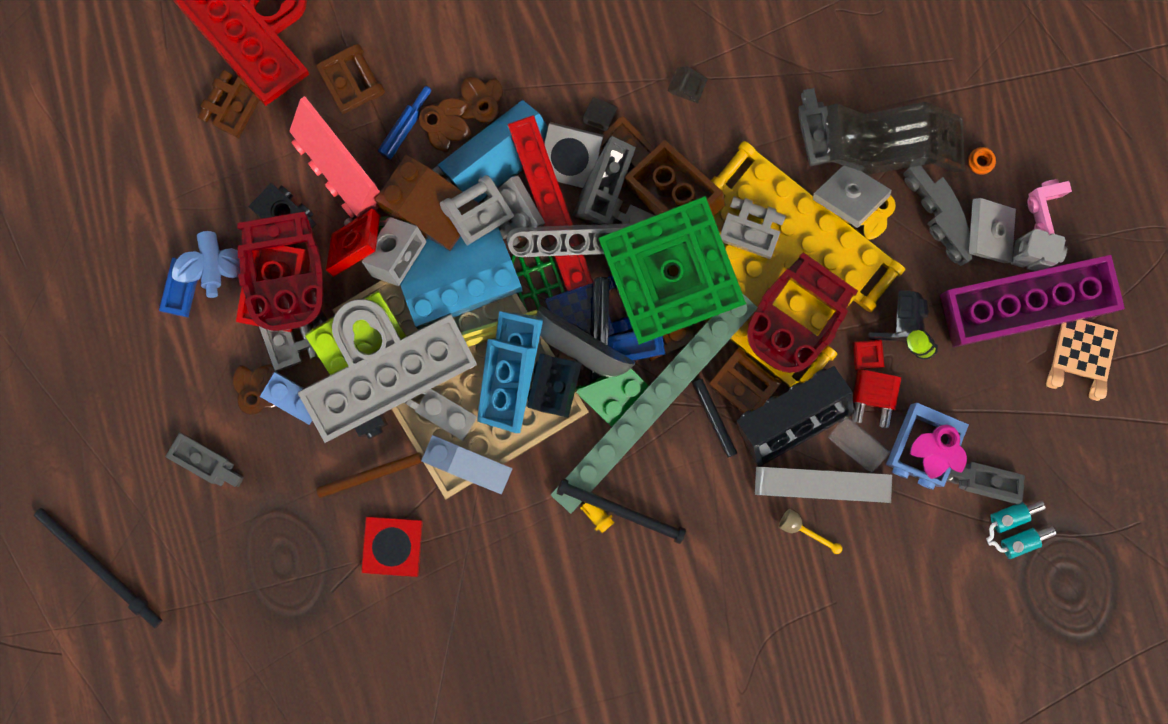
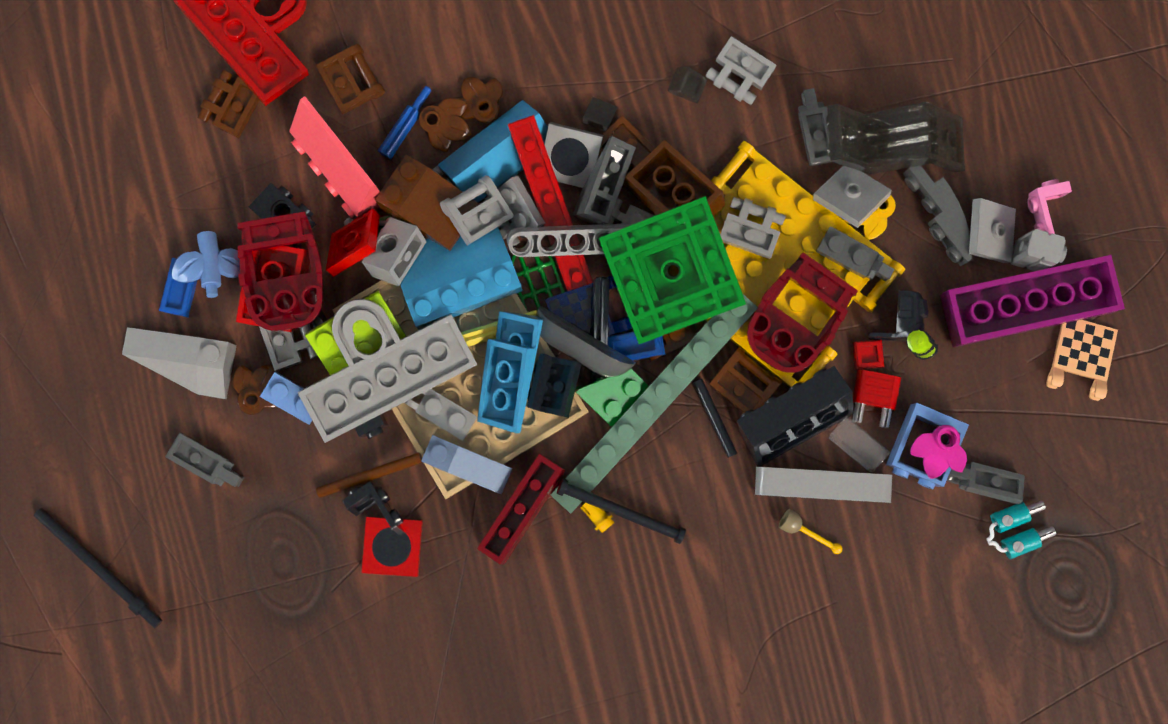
orange plate [968,147,996,175] -> none
none -> light grey wedge [122,327,237,399]
none -> black bracket [342,482,405,535]
none -> dark red brick [477,454,566,565]
none -> light grey plate [706,36,777,105]
none -> dark grey hinge [816,226,895,281]

